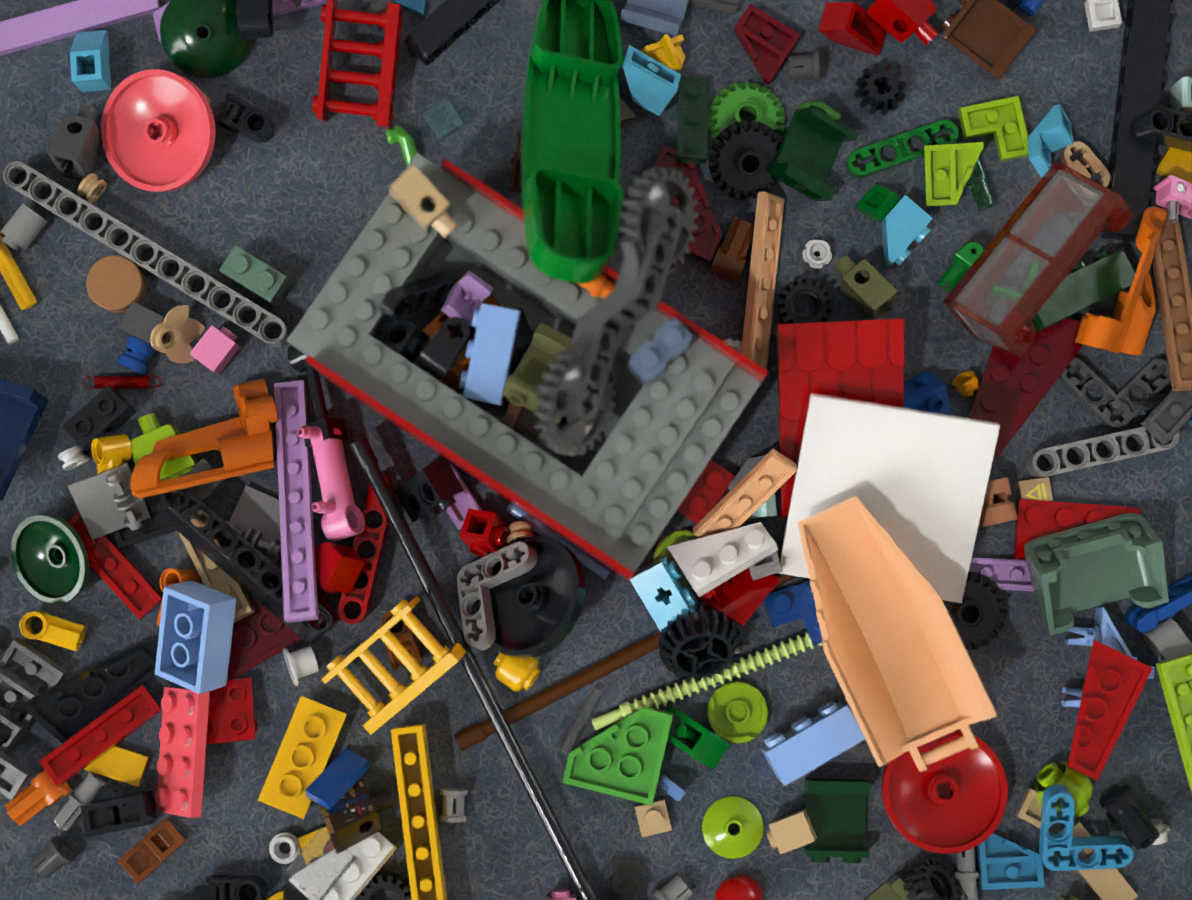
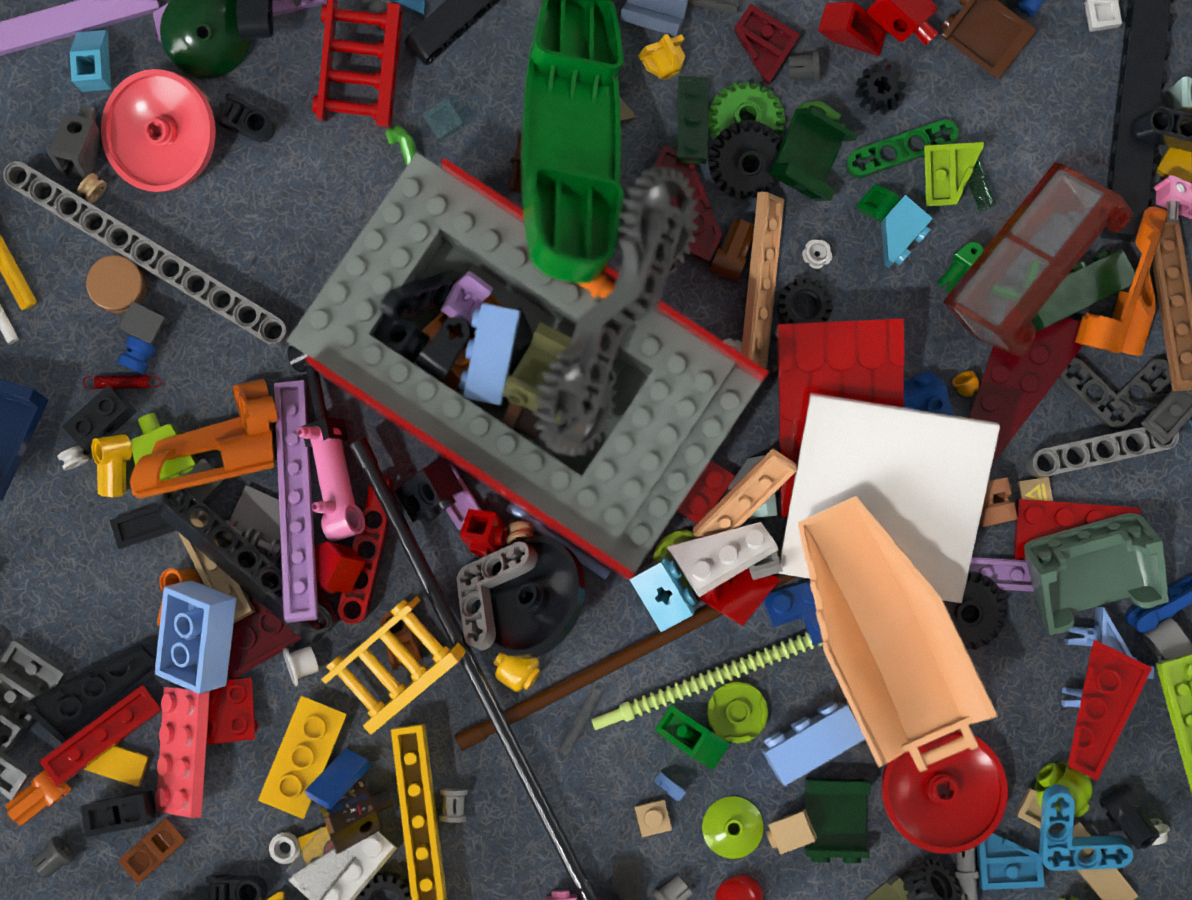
light grey brick [0,203,48,251] -> none
dark green dish [11,513,89,604] -> none
yellow piece [19,611,87,652] -> none
light grey axle [54,772,106,831] -> none
red plate [67,511,163,620] -> none
light grey hinge [68,463,151,540] -> none
tan plate [150,305,205,363] -> none
bright pink brick [189,325,241,375] -> none
sand green brick [219,245,292,308] -> none
tan torso [389,164,458,238] -> none
bright green plate [562,706,674,806] -> none
medium azure slope [622,45,681,116] -> none
sand blue brick [628,319,692,385] -> none
black gear [658,607,742,682] -> none
olive torso [833,255,898,320] -> none
lime plate [958,96,1029,162] -> none
medium azure slope [1027,104,1074,178] -> none
tan beam [1061,141,1110,194] -> none

